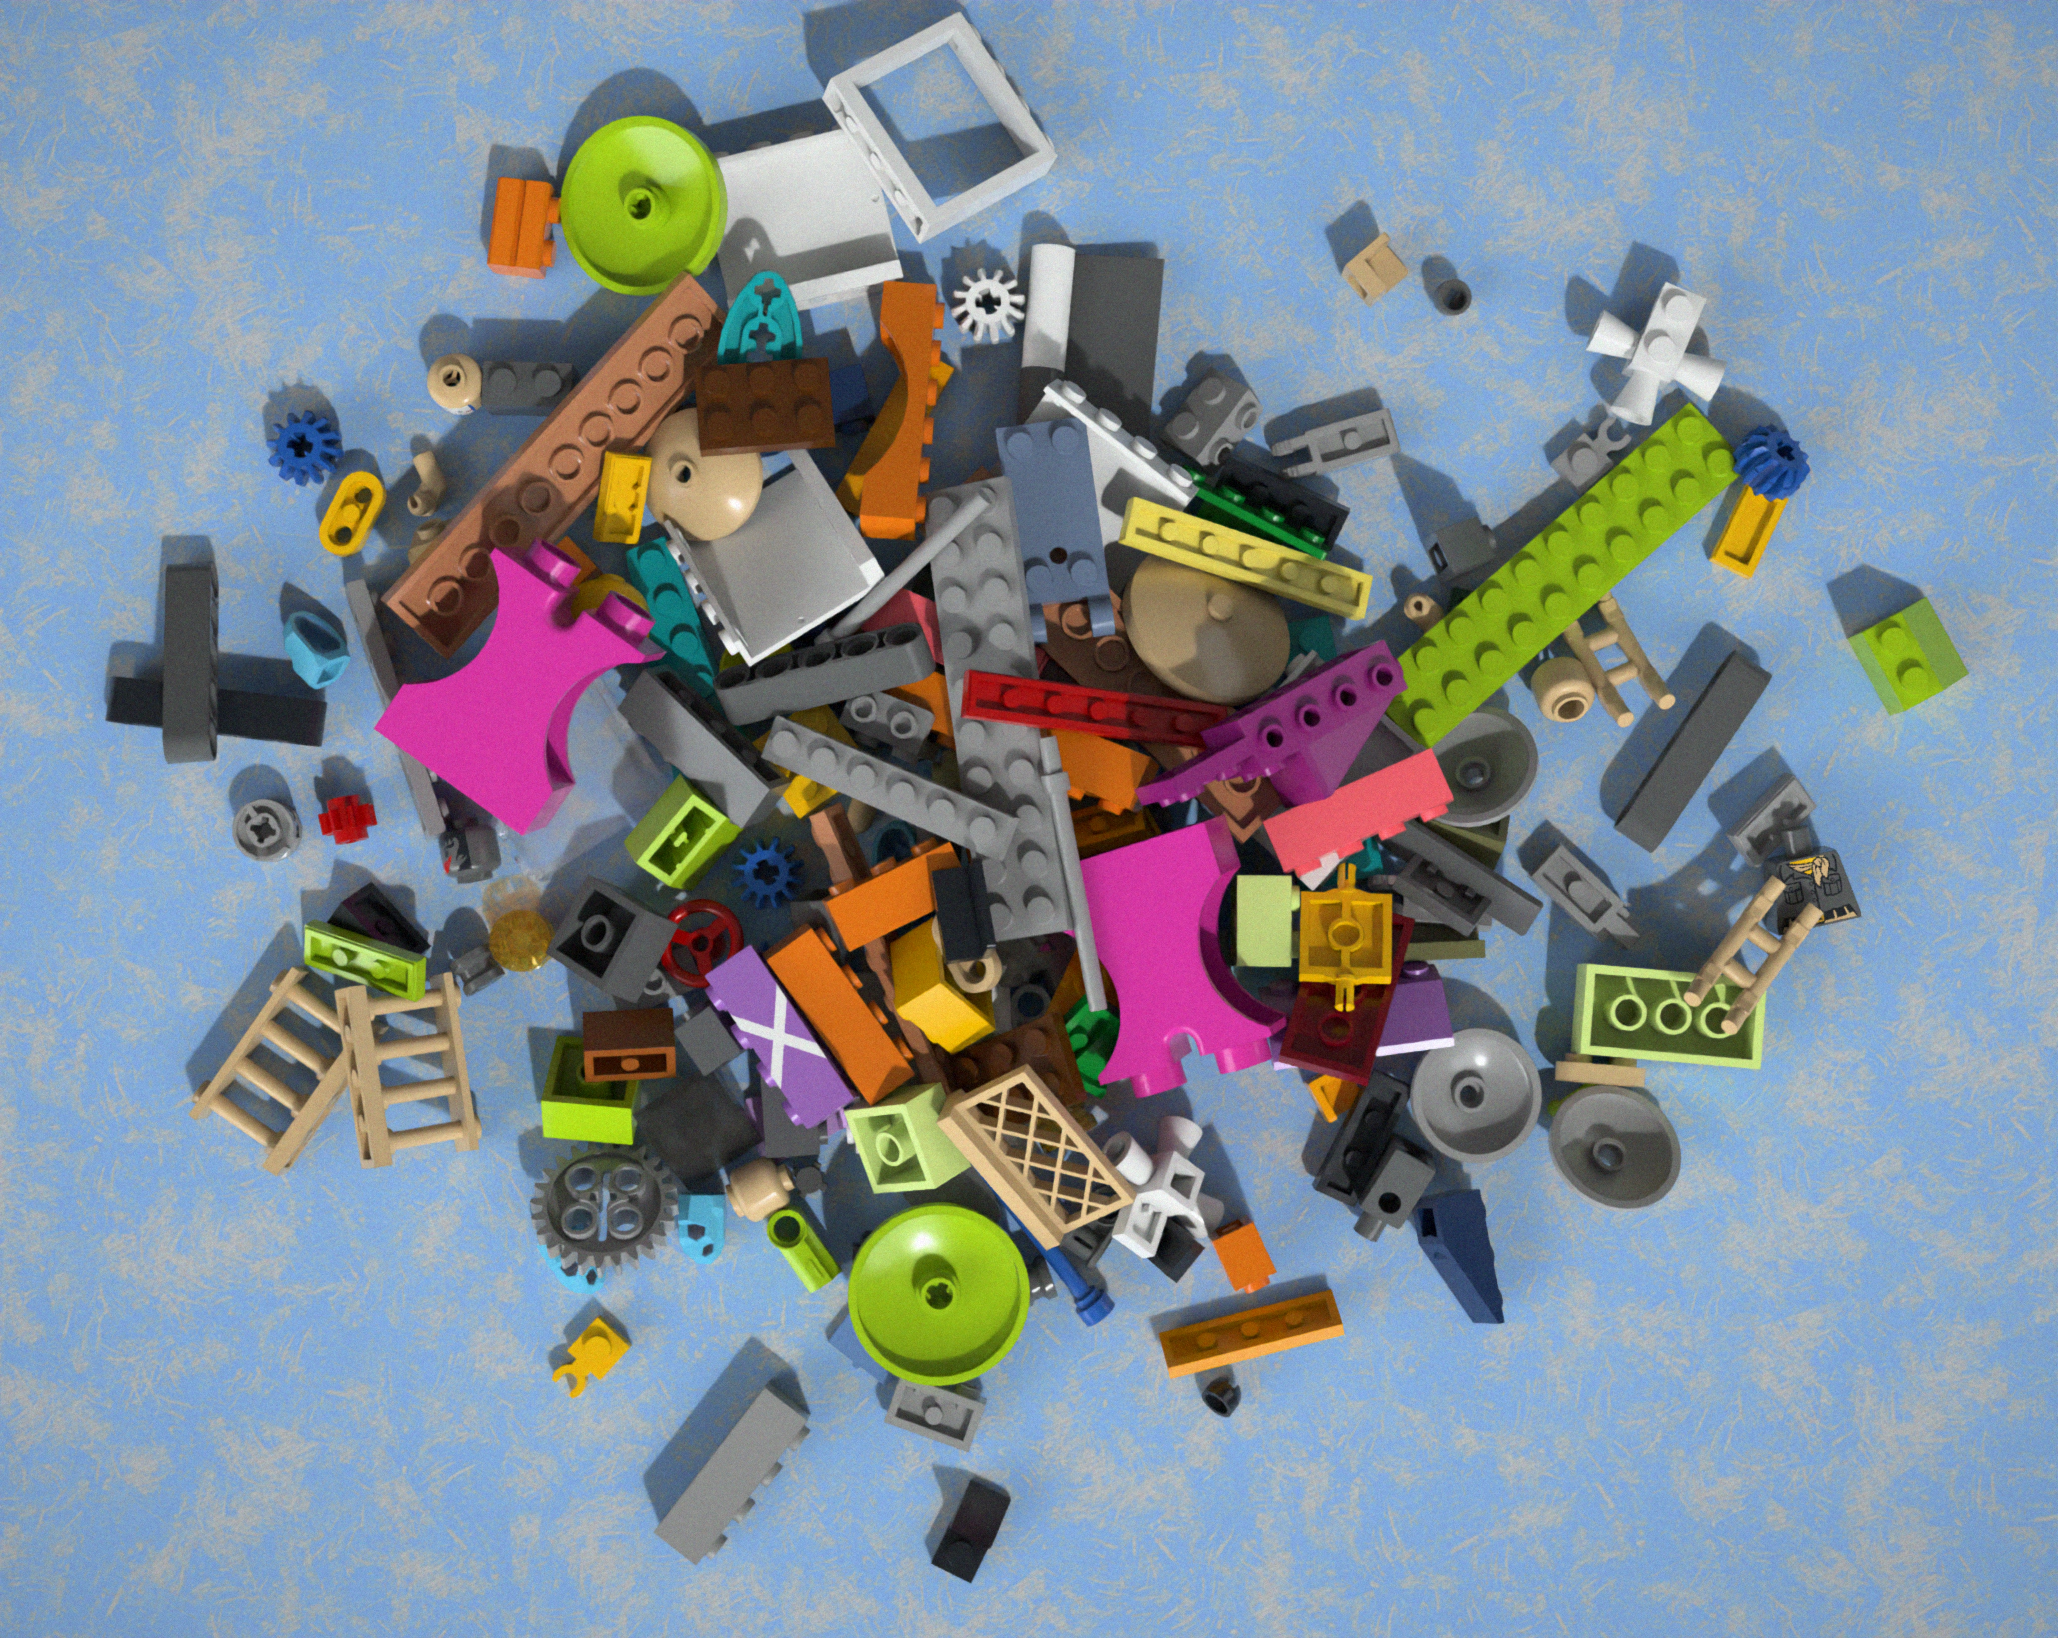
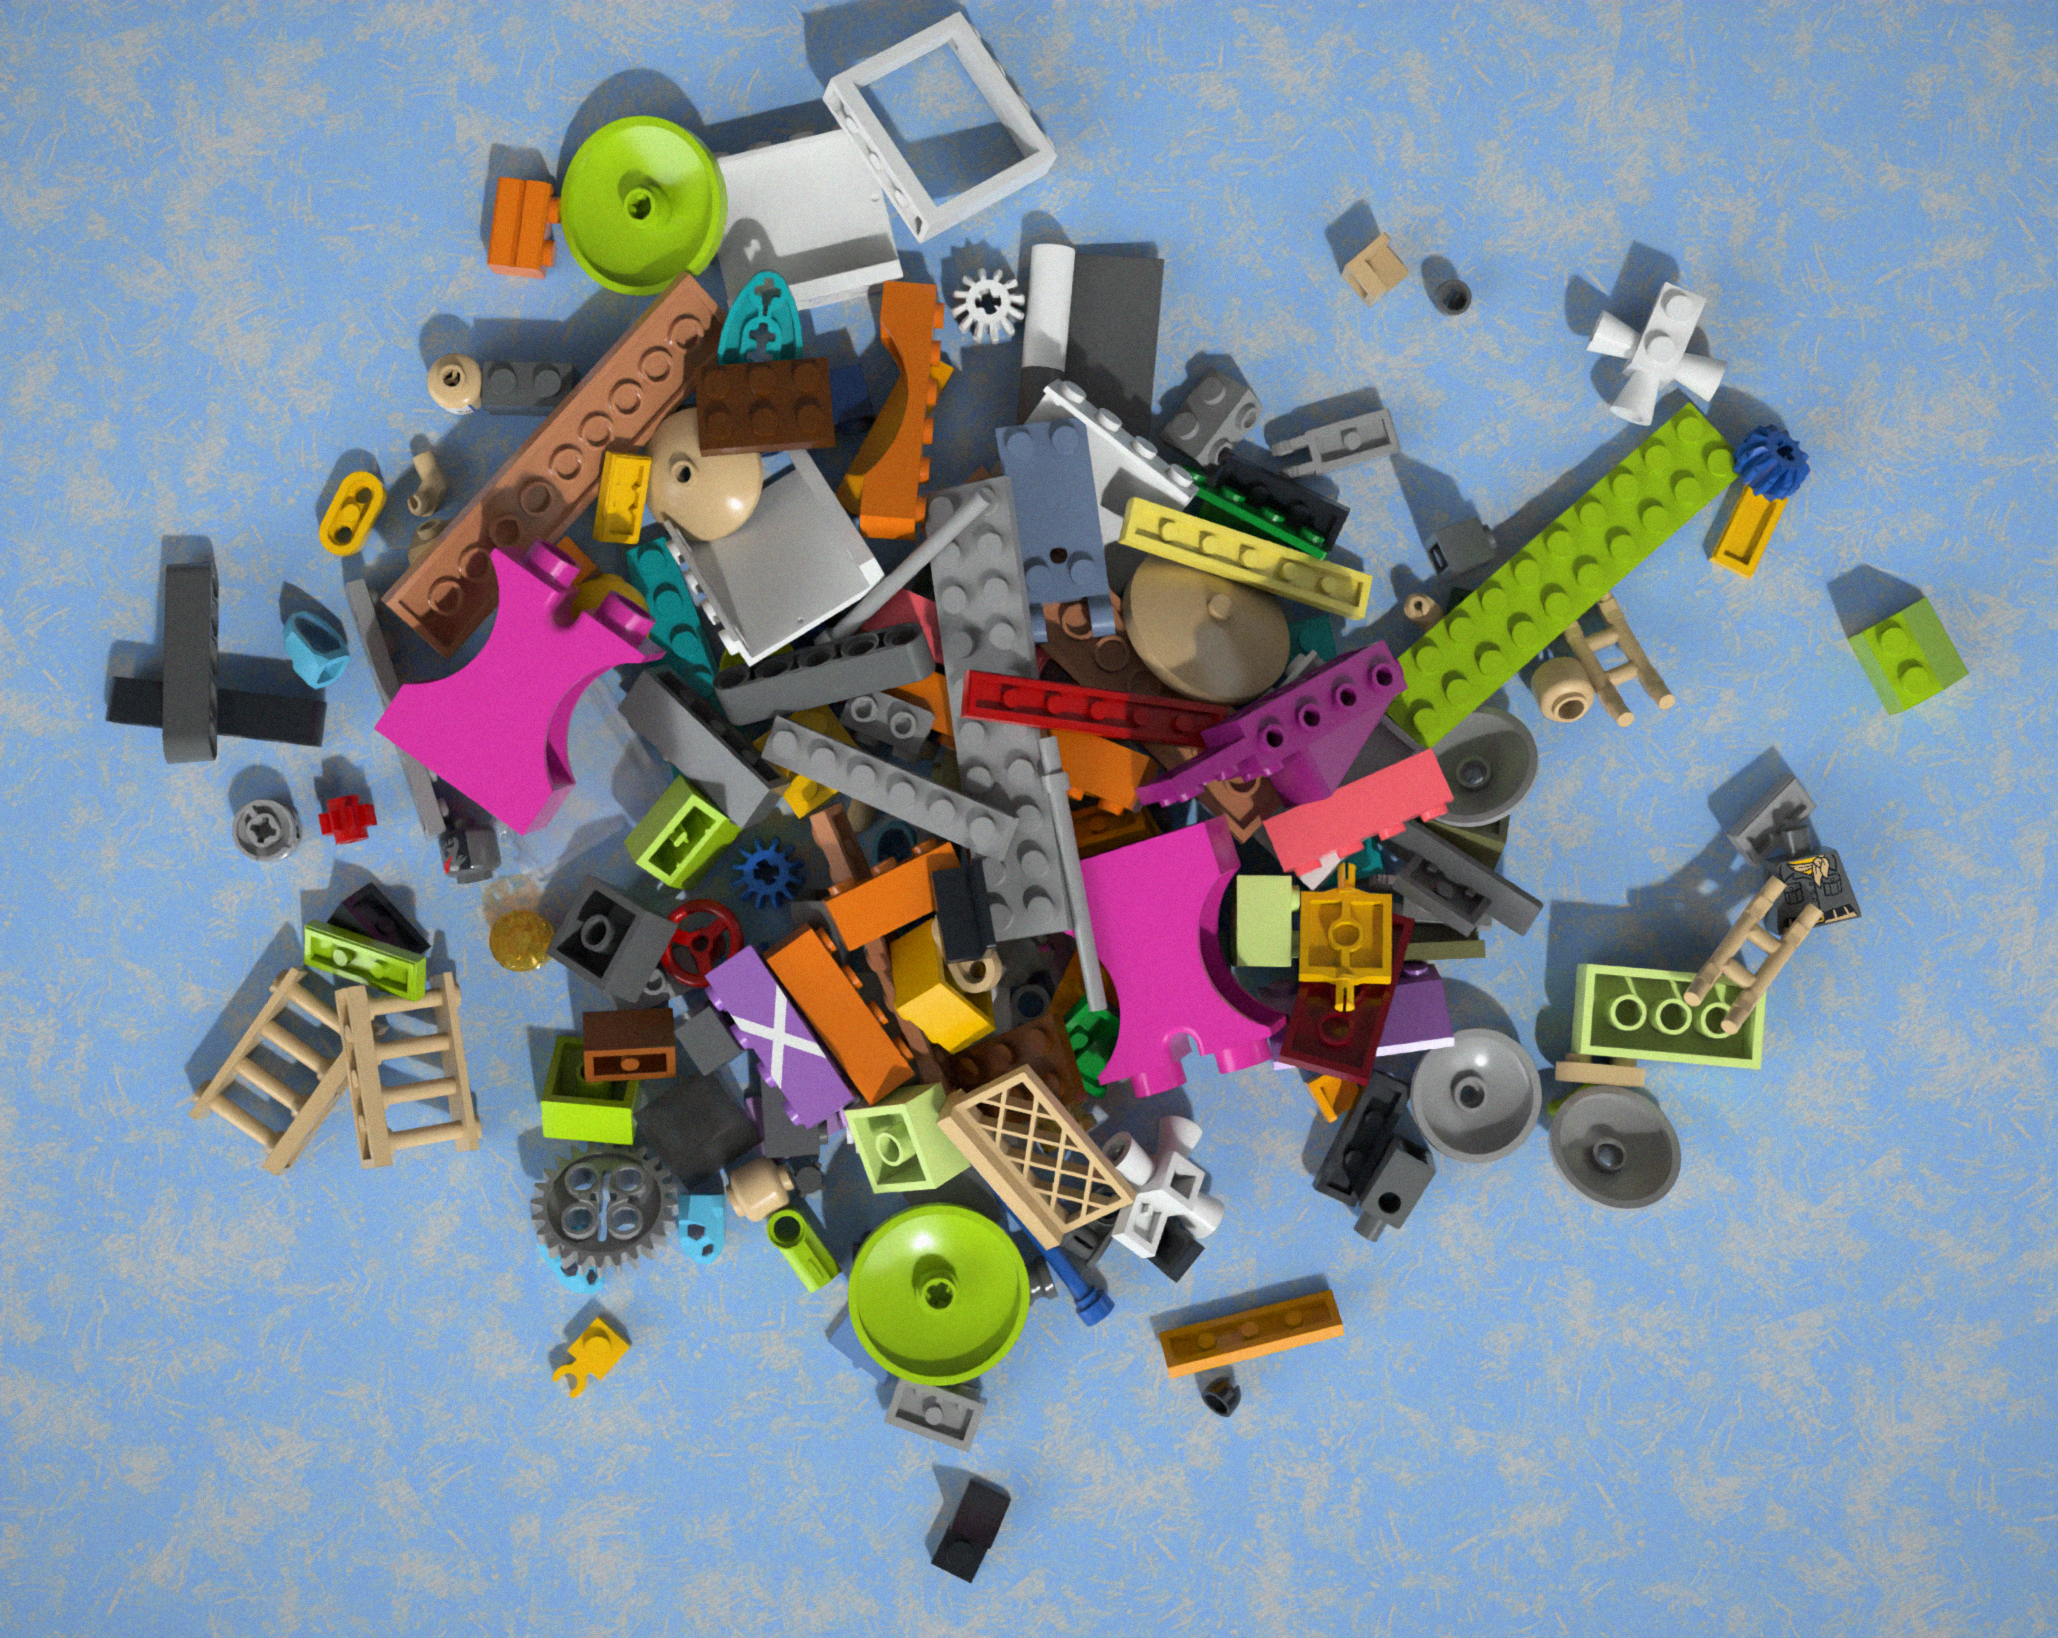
blue gear [266,410,344,487] -> none
dark grey wheel [448,943,506,997] -> none
light grey brick [653,1381,811,1566] -> none
orange brick [1208,1215,1277,1294] -> none
dark blue slope [1412,1189,1505,1324] -> none
light grey hinge [1527,843,1641,951] -> none
light grey plate [1550,417,1631,497] -> none
dark grey beam [1613,650,1772,853] -> none

